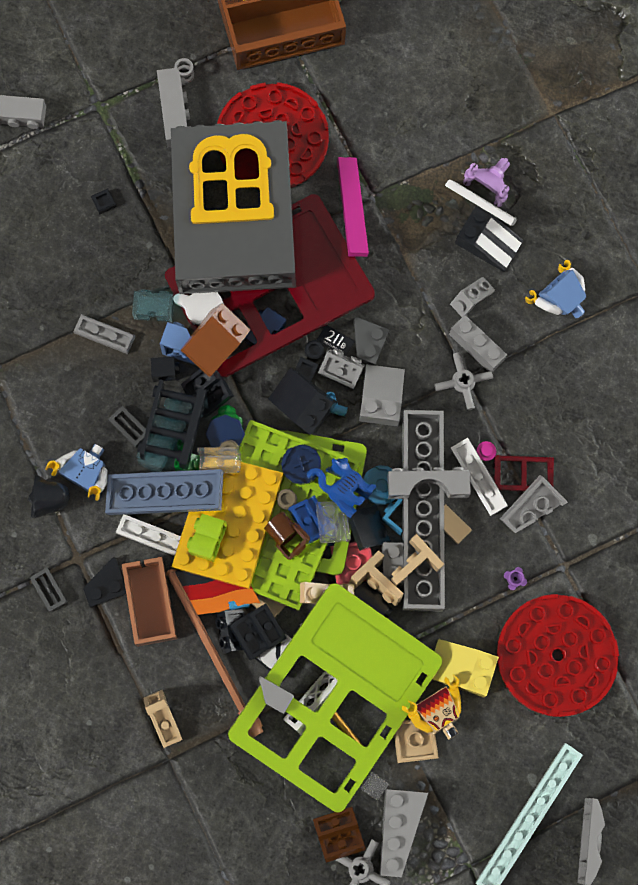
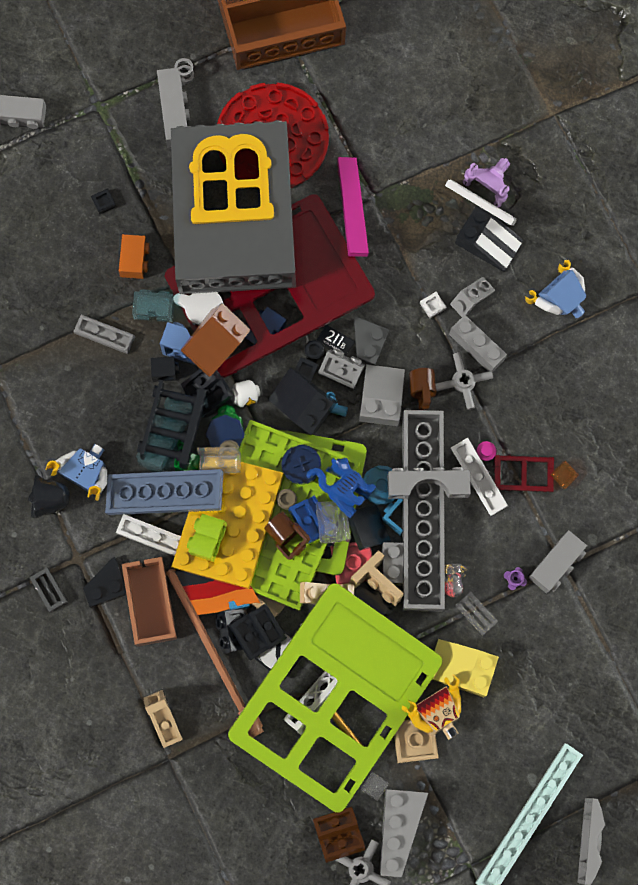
dark grey tile [108,406,146,448] -> none
light grey tile [259,676,294,714] -> none
tan bracket [391,534,444,586] -> none
tan tile [444,505,472,545] -> none
red plate [497,594,619,717] -> none
light grey wing [500,475,568,533] -> none
none -> orange brick [119,234,150,279]
none -> white head [231,380,260,408]
none -> reddish brown piece [409,368,436,411]
none -> white tile [420,292,447,318]
none -> clear animal [445,564,468,597]
none -> clear tile [455,592,498,636]
none -> light grey brick [528,530,587,593]
none -> clear orange tile [551,461,578,489]

